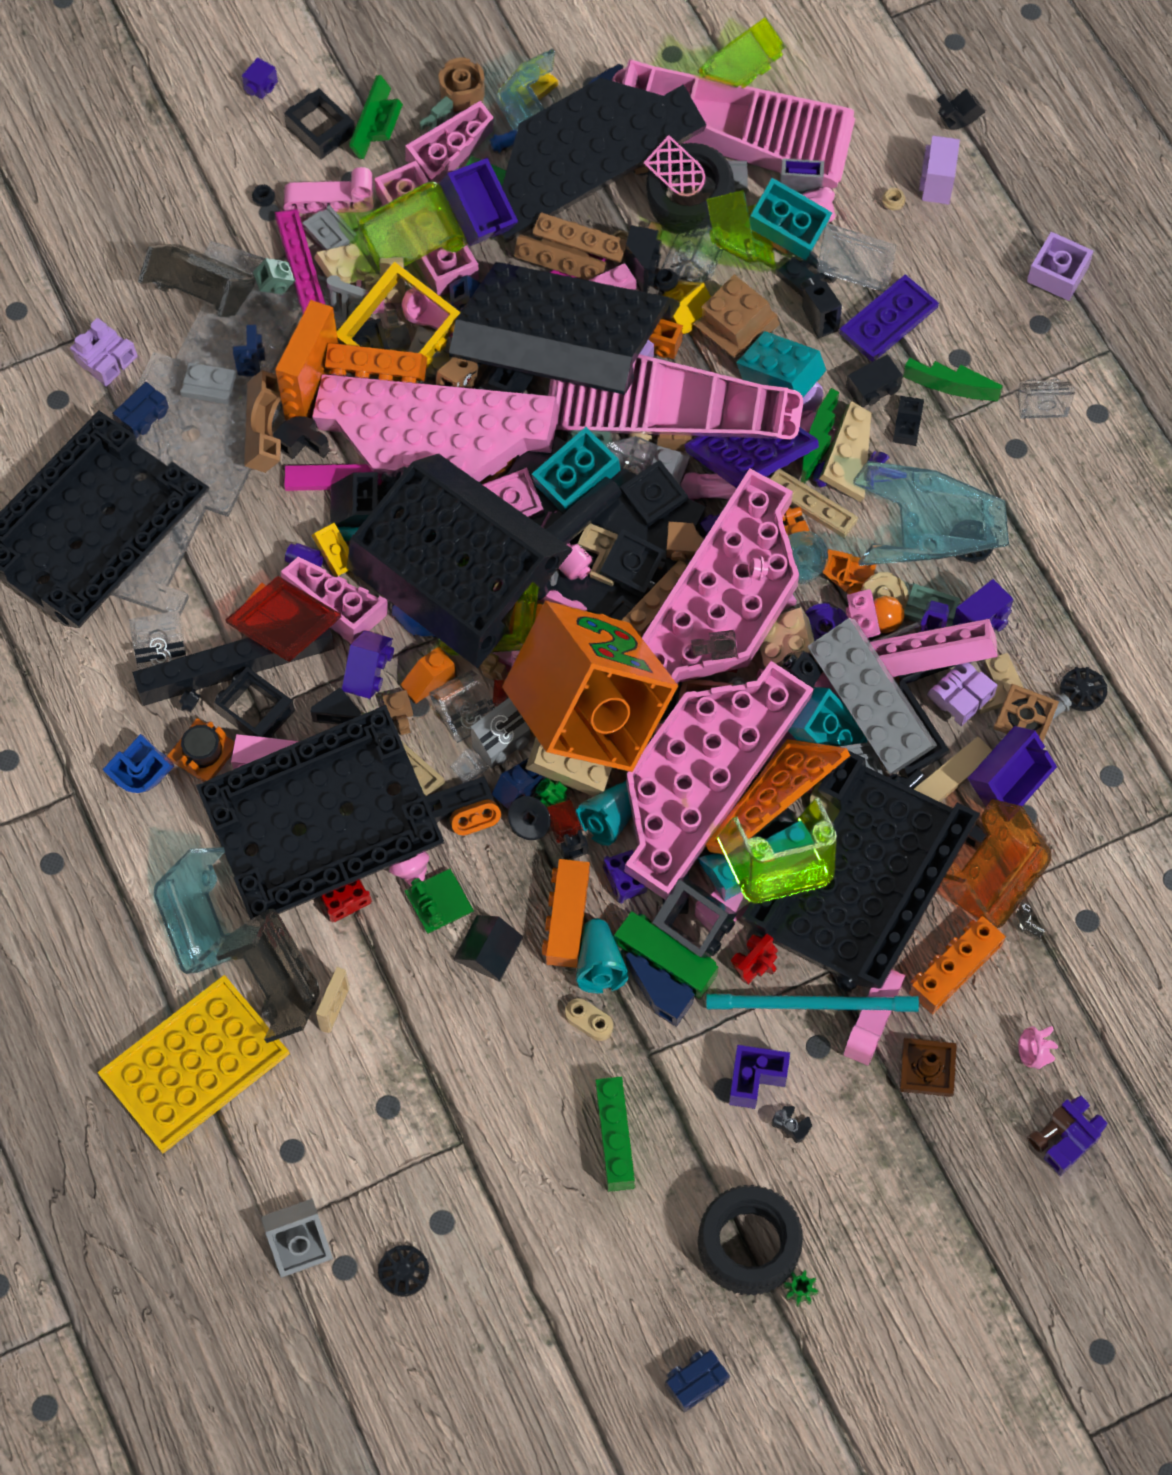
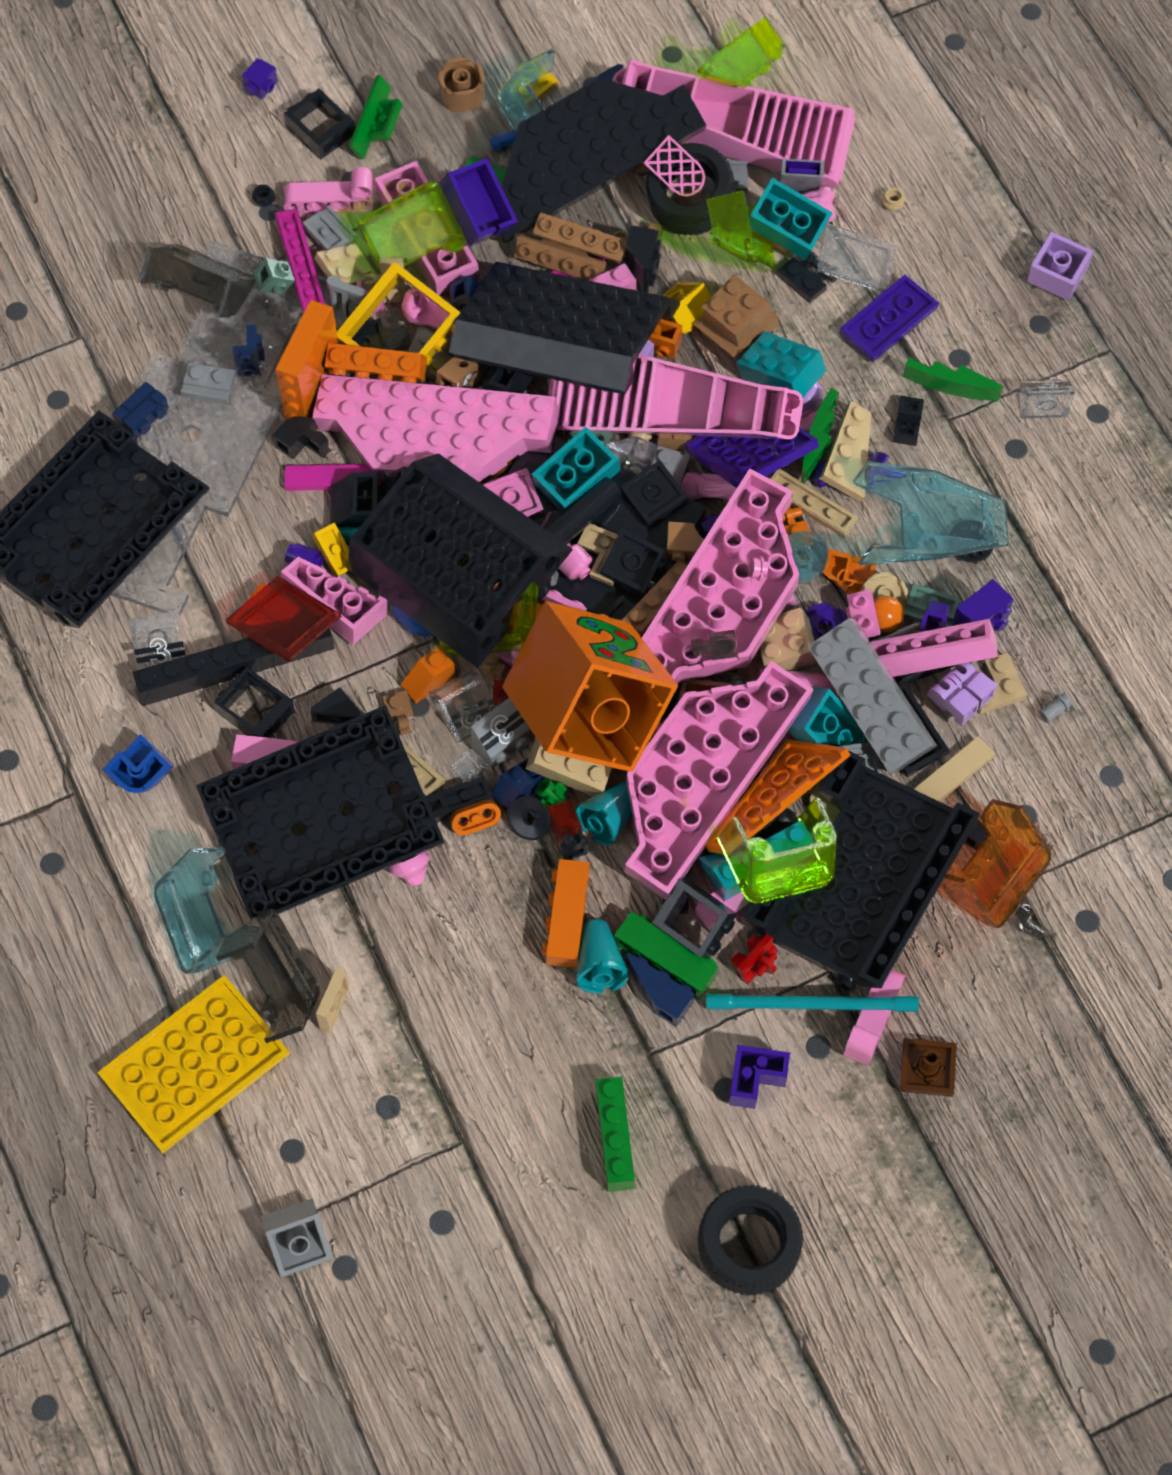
lavender hips [70,318,138,387] -> none
piece [167,718,235,782] -> none
black plate [179,689,201,713] -> none
medium nougat arch [244,370,281,473] -> none
red piece [320,880,372,923] -> none
dark purple brick [342,630,394,699] -> none
black wheel [378,1245,429,1297] -> none
bright pink wedge [405,101,494,190] -> none
green hinge [405,868,474,934] -> none
sand green plate [420,96,454,132] -> none
black slope [453,915,523,982] -> none
tan plate [565,998,613,1041] -> none
dark purple piece [603,849,648,904] -> none
black plate [655,268,678,291] -> none
clear slope [661,226,726,282] -> none
dark blue brick [665,1349,730,1413] -> none
black piece [771,1106,812,1143] -> none
black brick [781,650,823,688] -> none
green gear [784,1271,818,1307] -> none
black torso [801,278,842,339] -> none
black brick [846,354,903,407] -> none
black arm [889,769,926,789] -> none
orange brick [909,916,1006,1015] -> none
lavender brick [919,136,960,204] -> none
black brick [936,88,986,130] -> none
dark purple piece [967,726,1057,820] -> none
medium nougat piece [993,684,1059,742] -> none
bright pink piece [1018,1026,1058,1070] -> none
dark purple hips [1027,1095,1108,1177] -> none
black wheel [1060,667,1107,712] -> none

